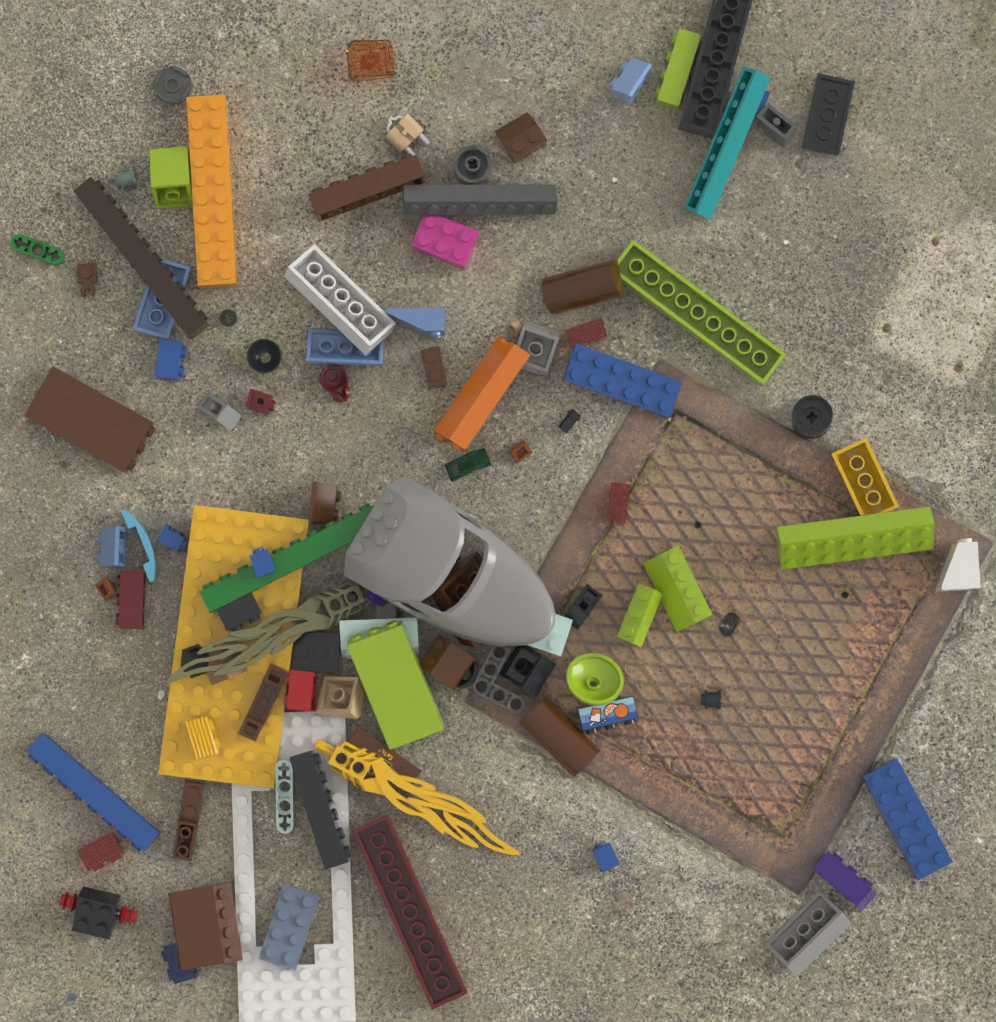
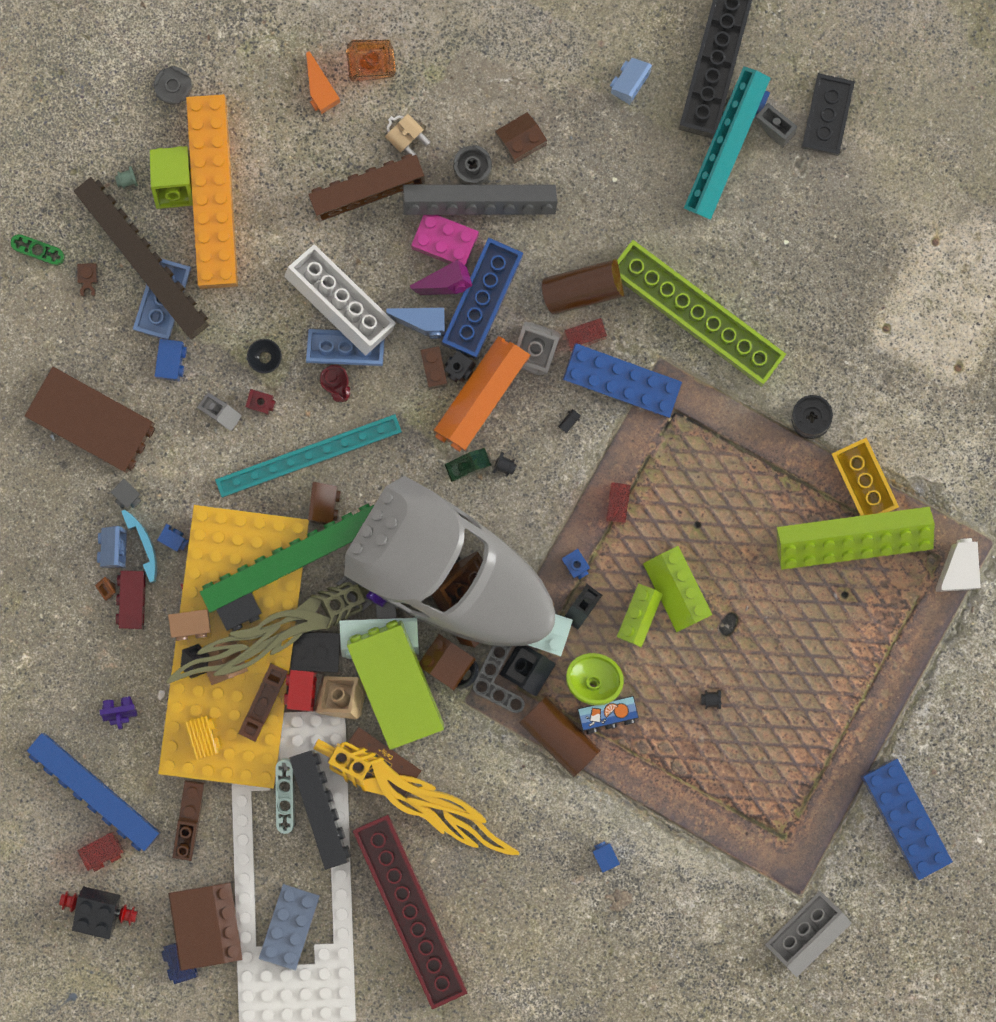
black bush [220,309,237,327] -> none
blue brick [249,547,277,578] -> none
tan hinge [507,320,524,337] -> none
dark orange slope [509,440,532,463] -> none
lime brick [654,28,701,110] -> none
dark purple wedge [813,851,877,912] -> none
none -> dark purple hips [100,696,138,730]
none -> dark grey brick [111,478,142,509]
none -> medium nougat brick [168,609,211,641]
none -> teal plate [215,414,402,498]
none -> orange slope [306,51,341,114]
none -> magenta slope [410,260,472,295]
none -> blue brick [442,237,523,360]
none -> black brick [445,351,476,383]
none -> black brick [492,452,517,477]
none -> blue brick [561,549,590,580]

